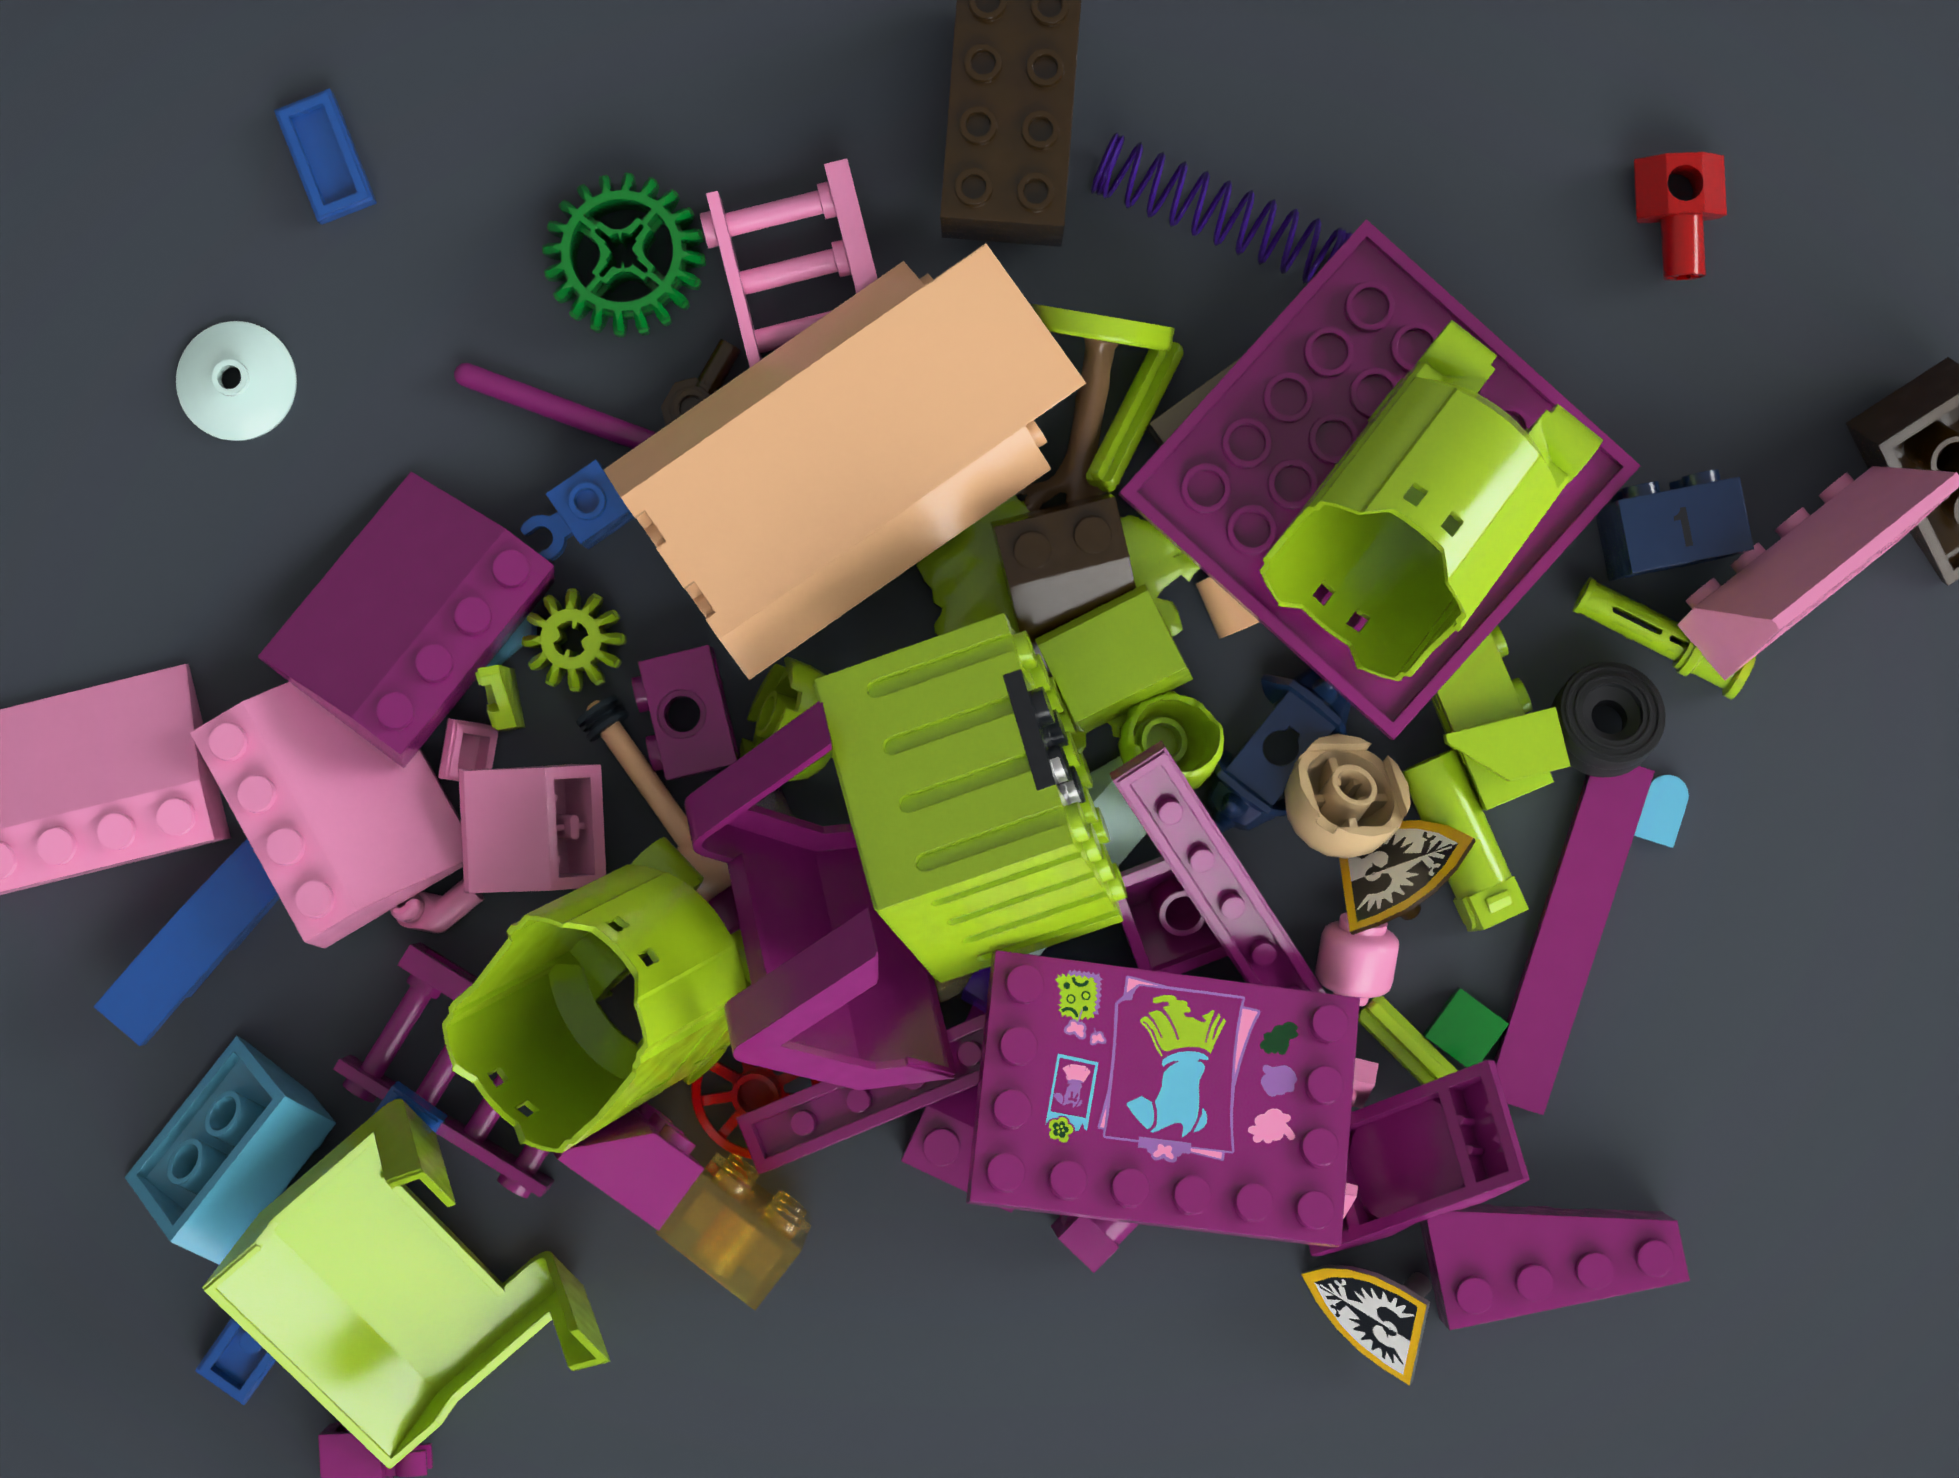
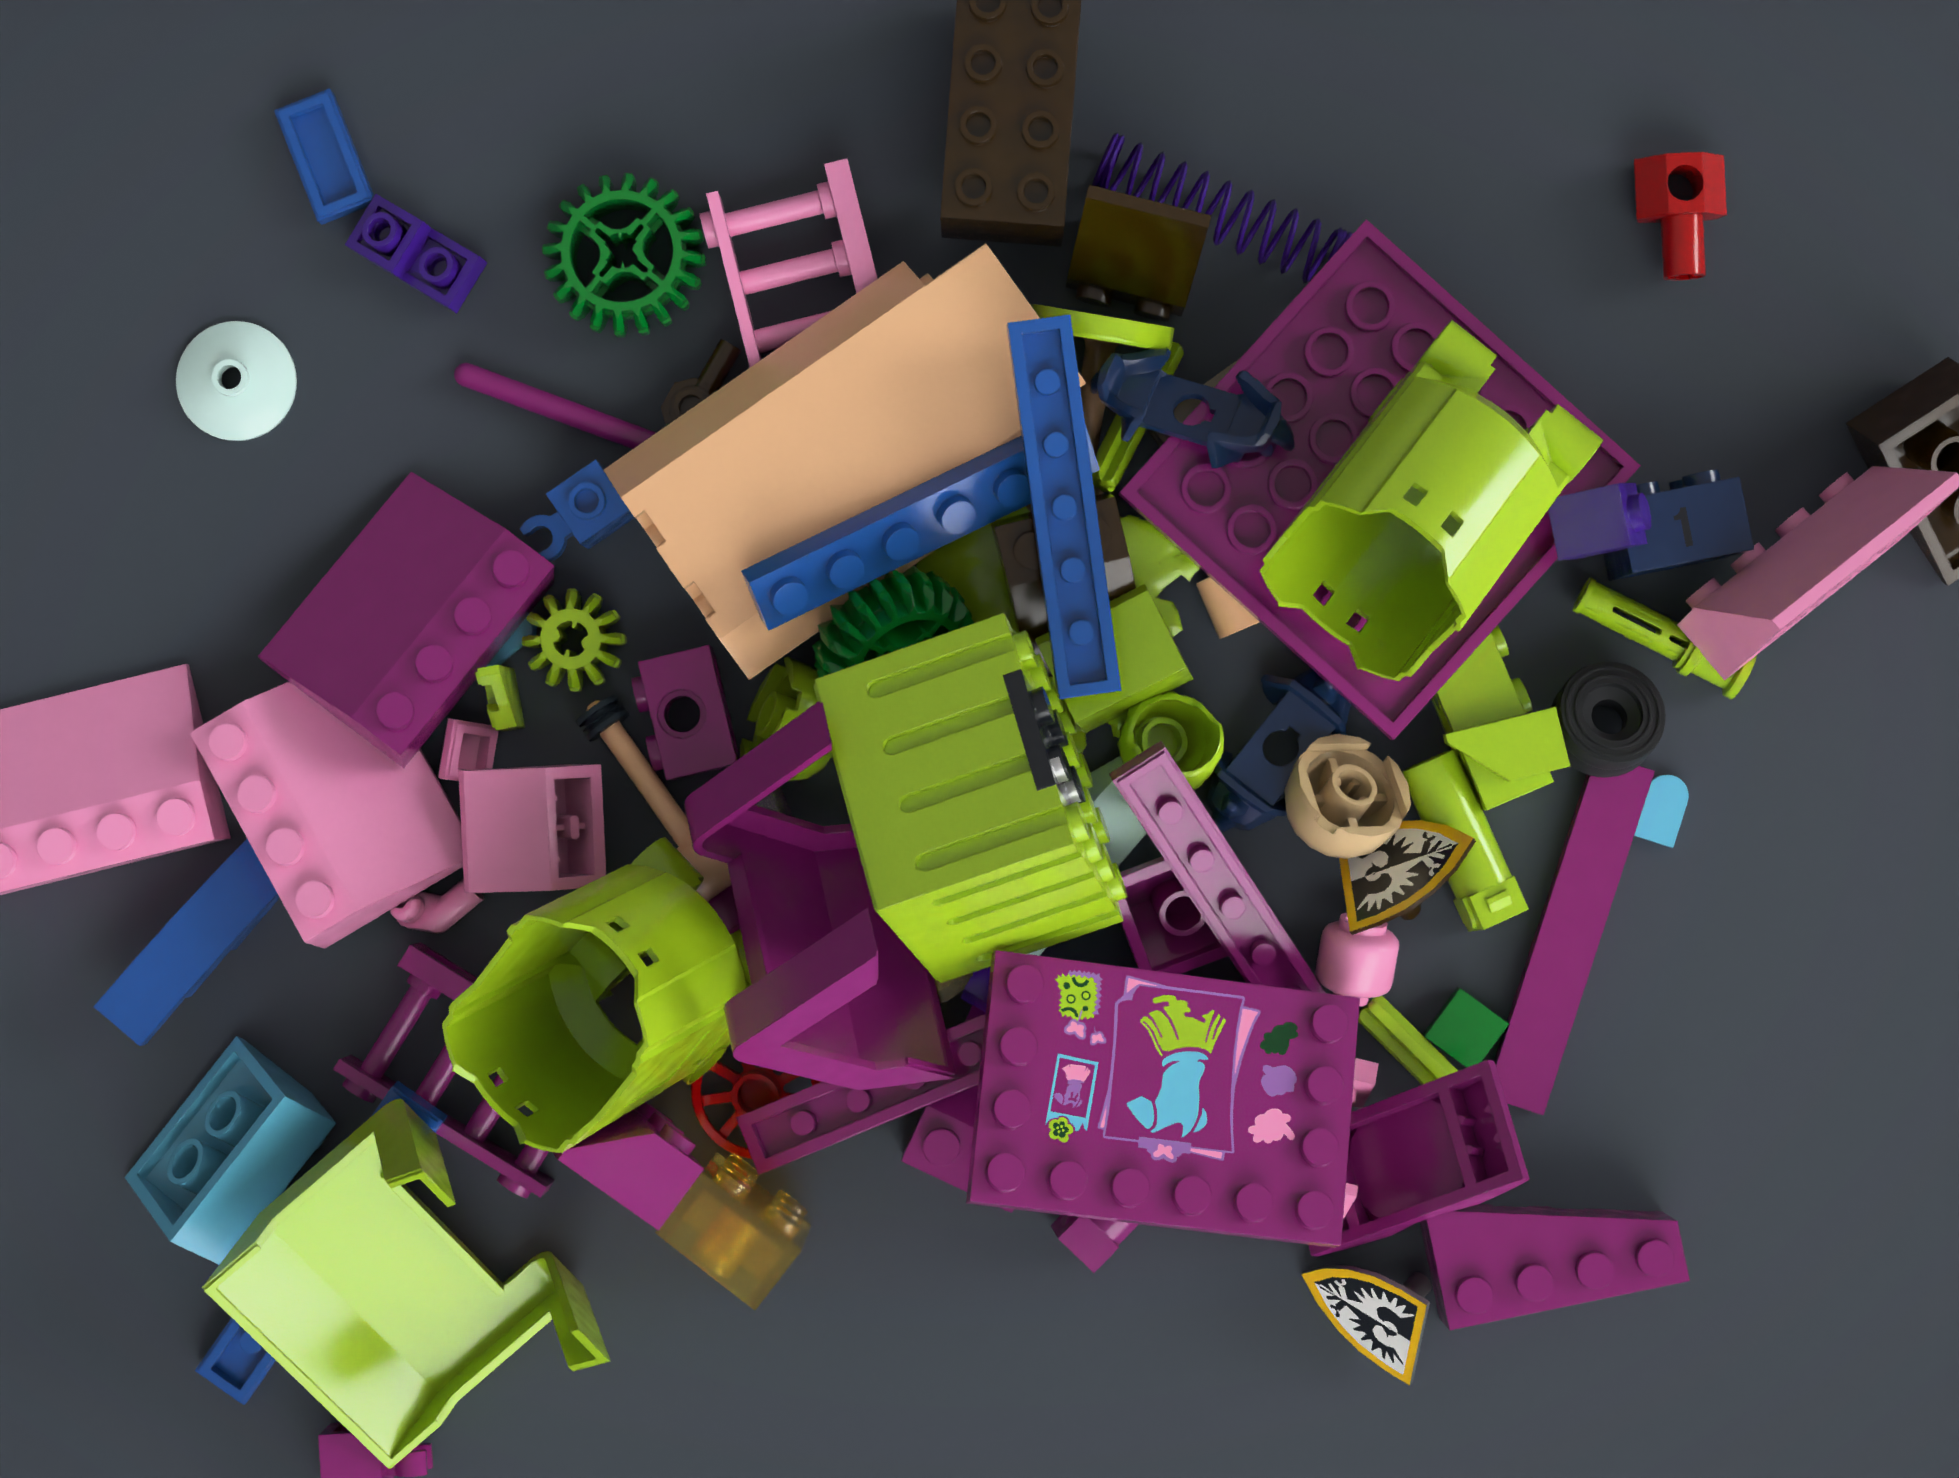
none -> dark purple slope [345,194,487,314]
none -> blue plate [741,424,1100,631]
none -> green gear [812,565,974,678]
none -> blue plate [1006,314,1122,699]
none -> dark brown slope [1066,185,1212,321]
none -> dark blue piece [1090,348,1295,468]
none -> dark purple brick [1548,483,1651,561]

